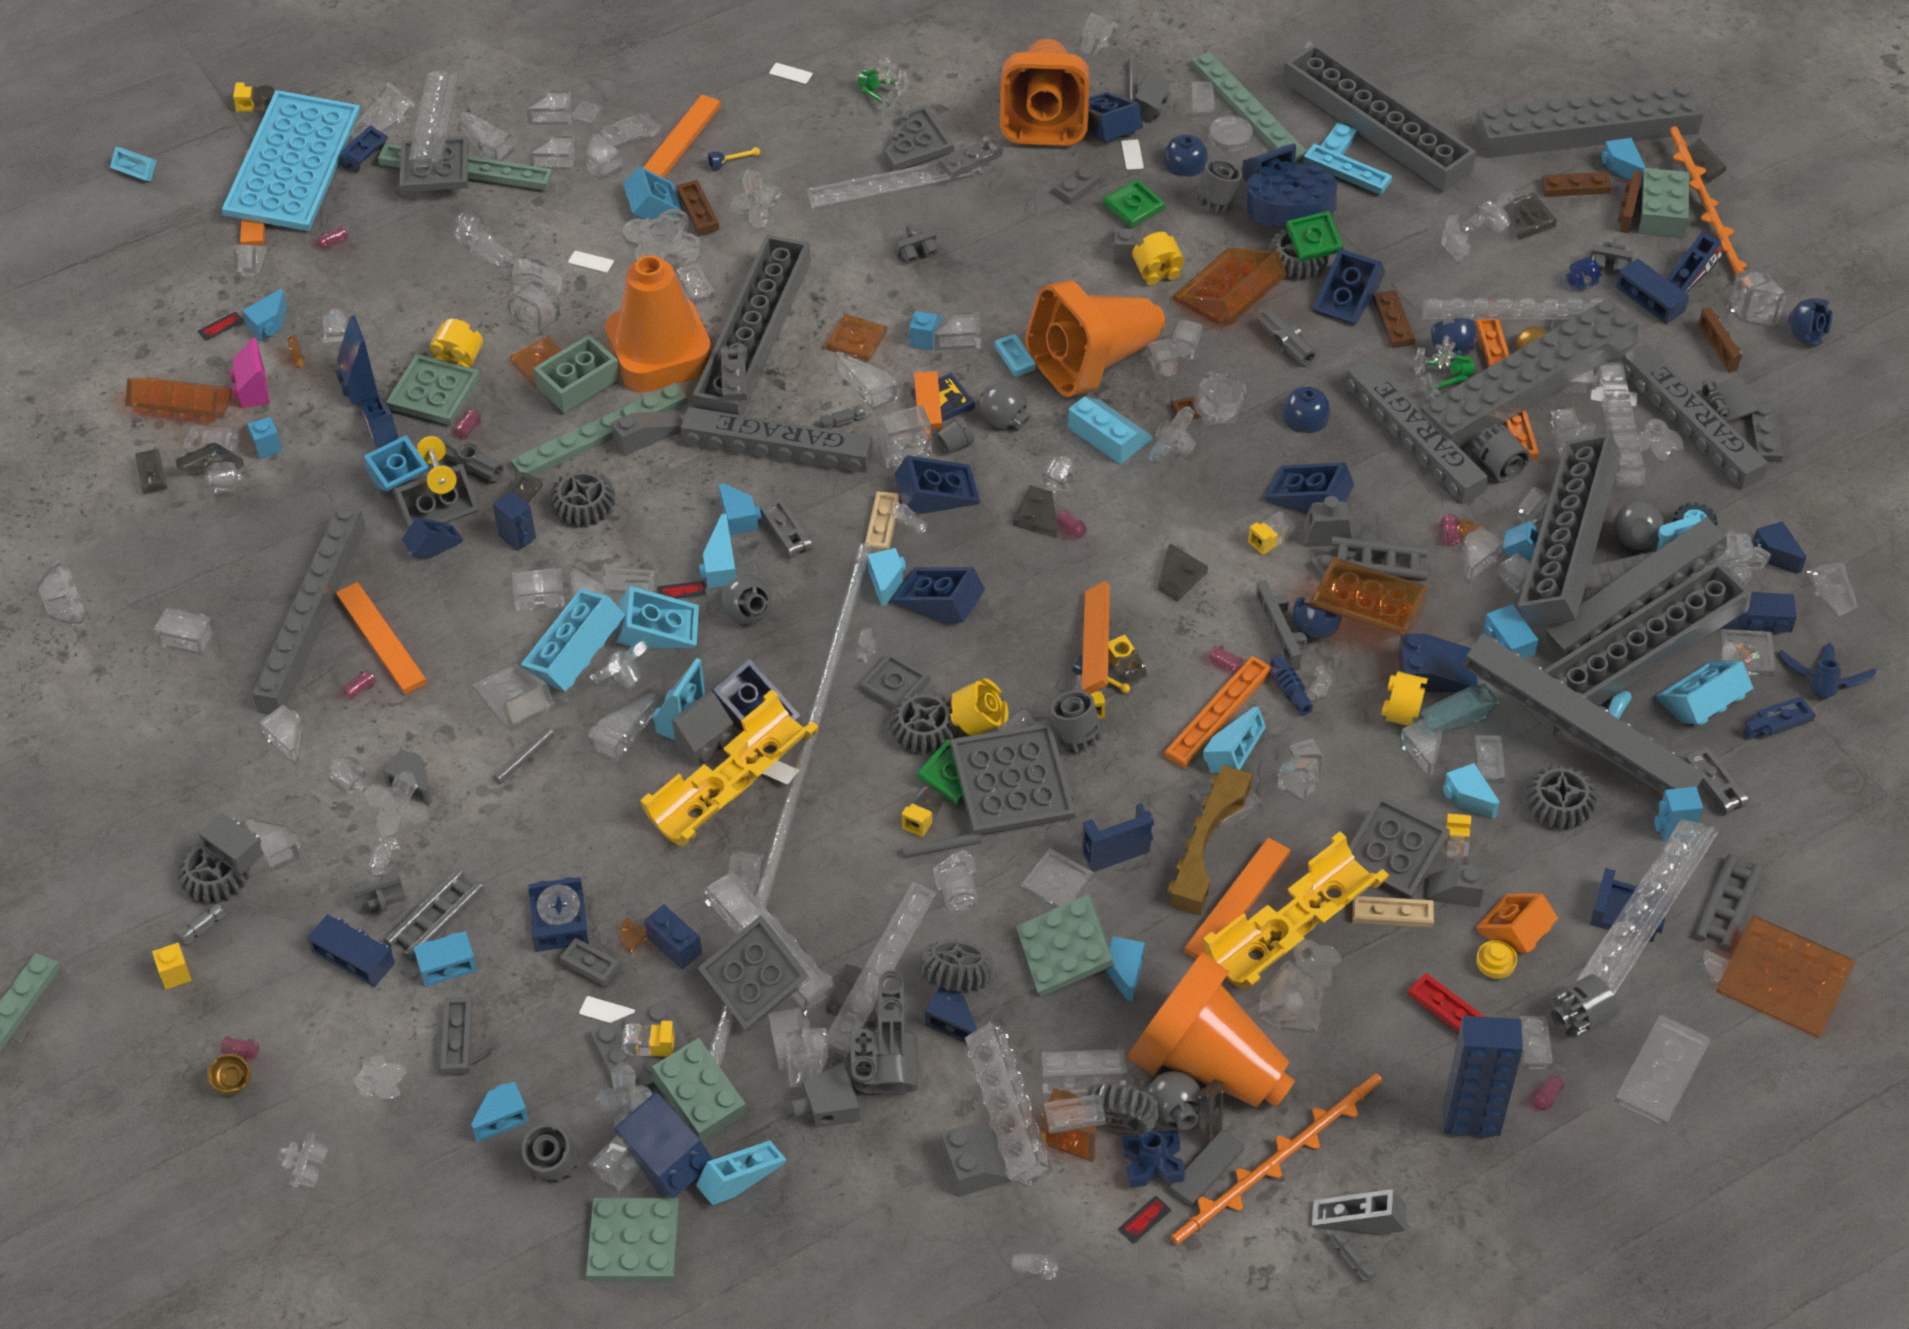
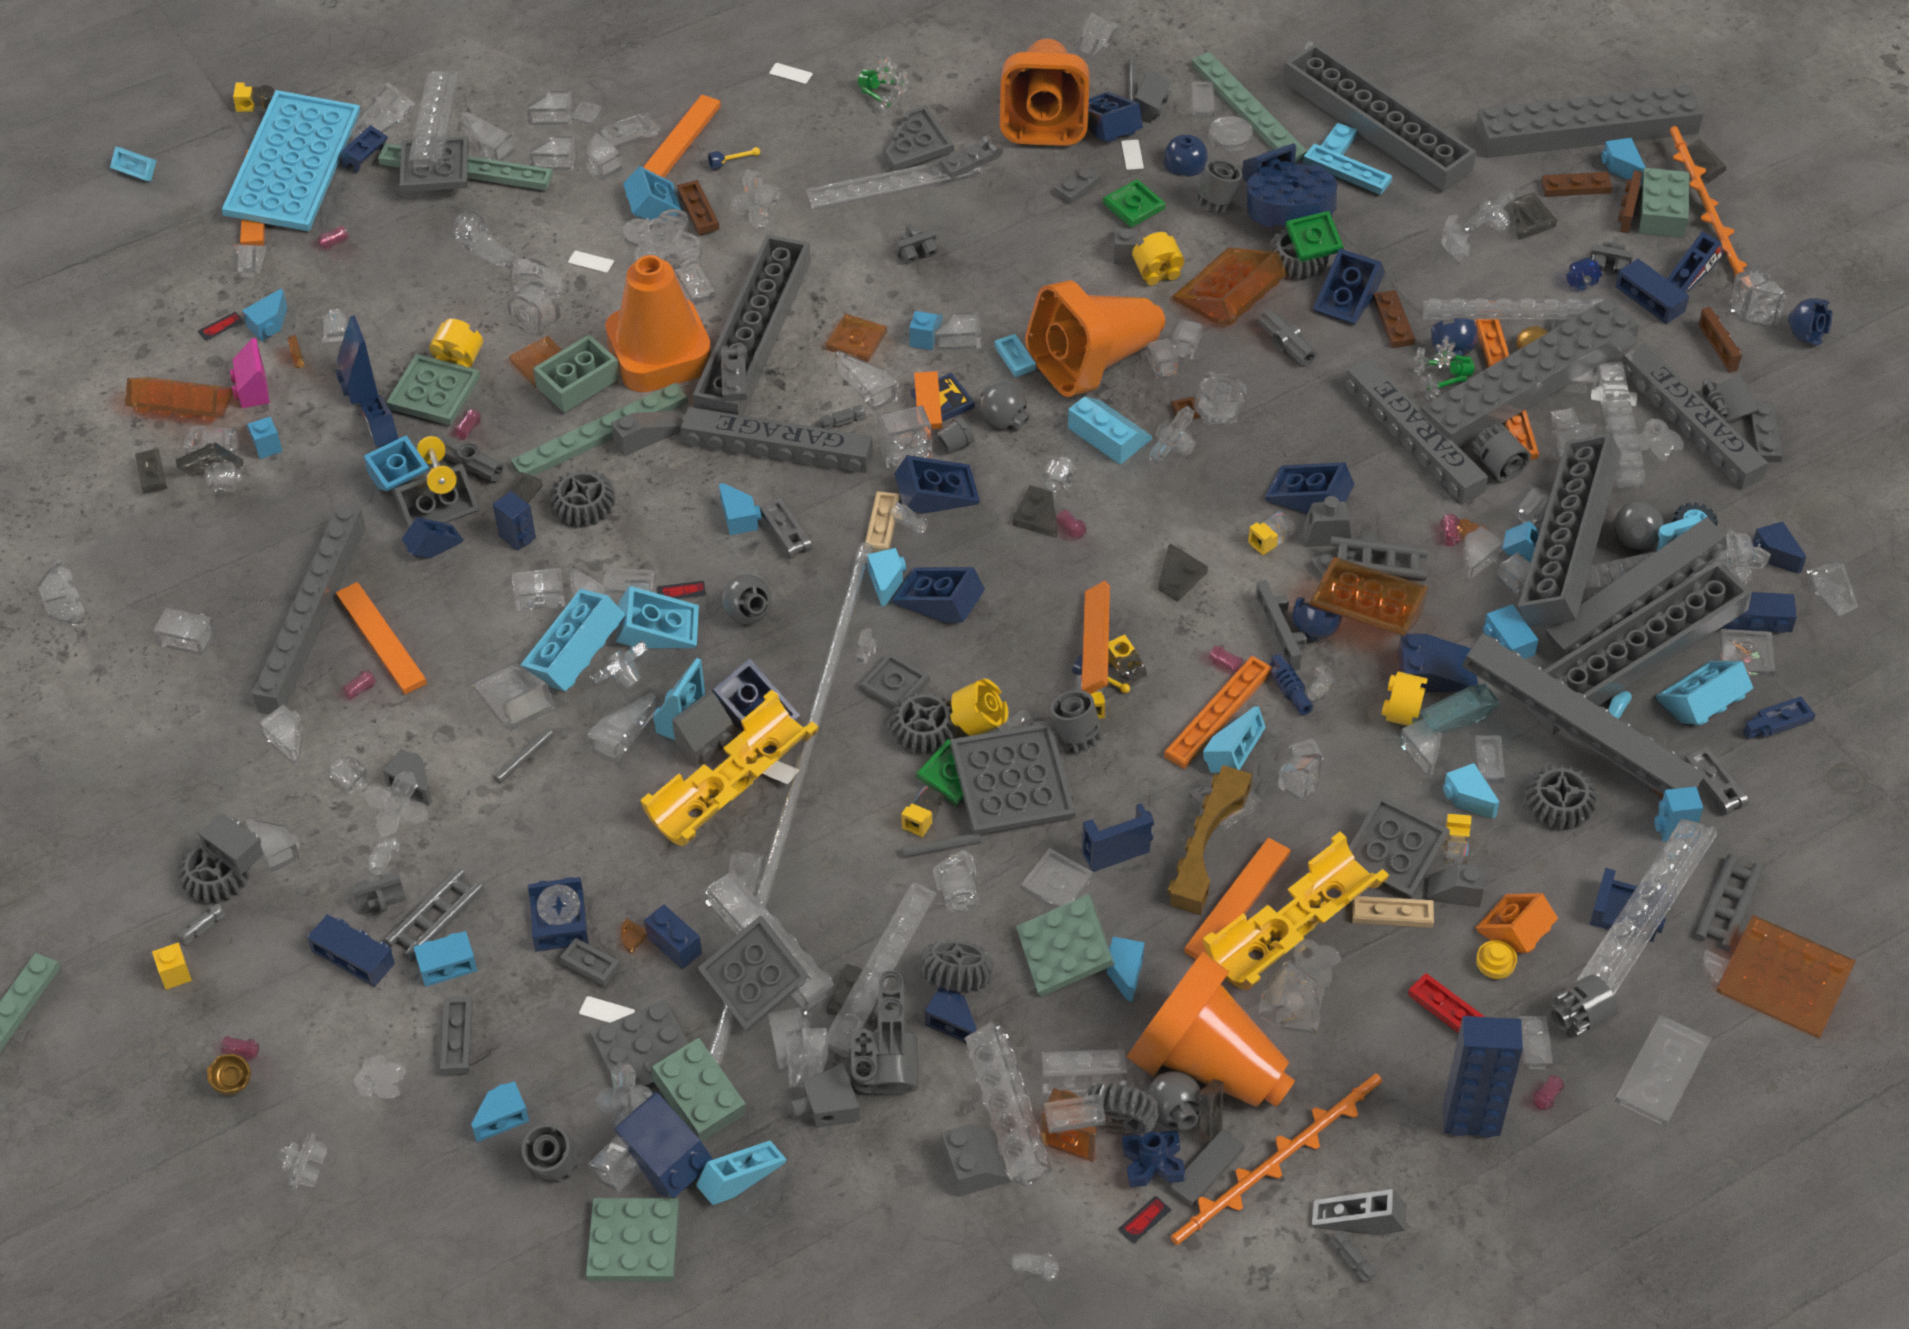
leg [621,1021,675,1057] -> none
medium azure slope [699,513,736,588] -> none
dark blue cylinder [1283,387,1330,433] -> none
dark blue plant [1779,643,1876,698] -> none

